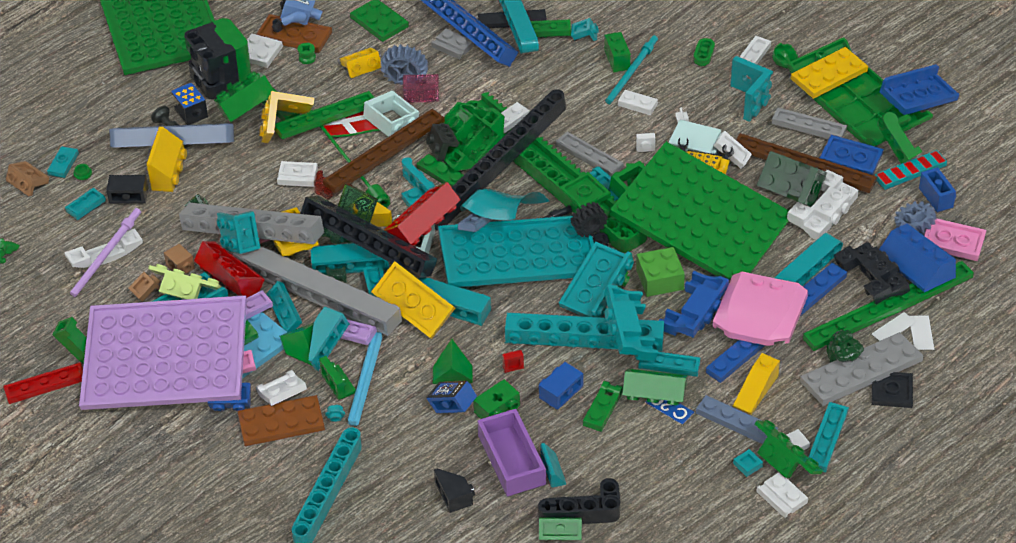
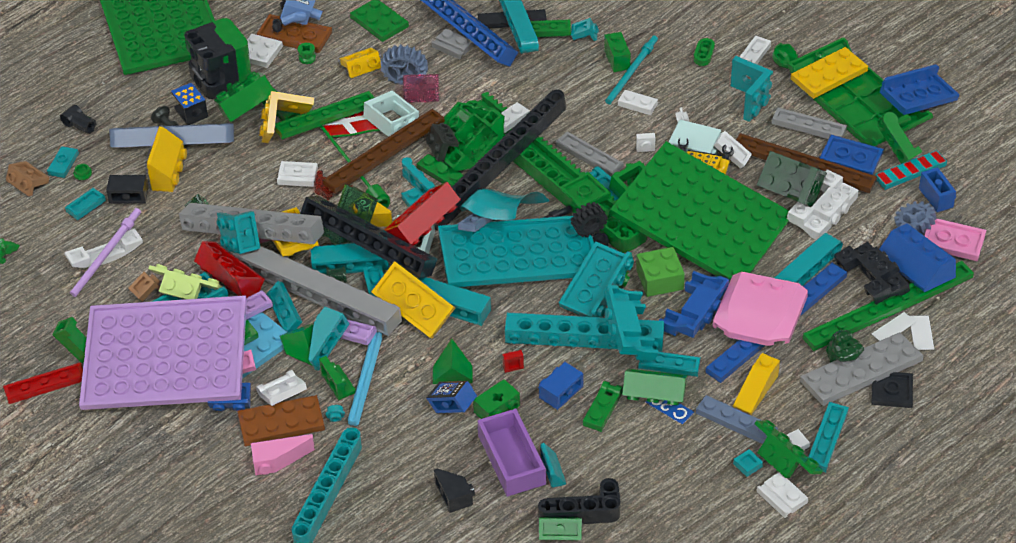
medium nougat brick [164,244,195,275] -> none
none -> black piece [60,104,97,134]
none -> bright pink slope [251,434,315,475]

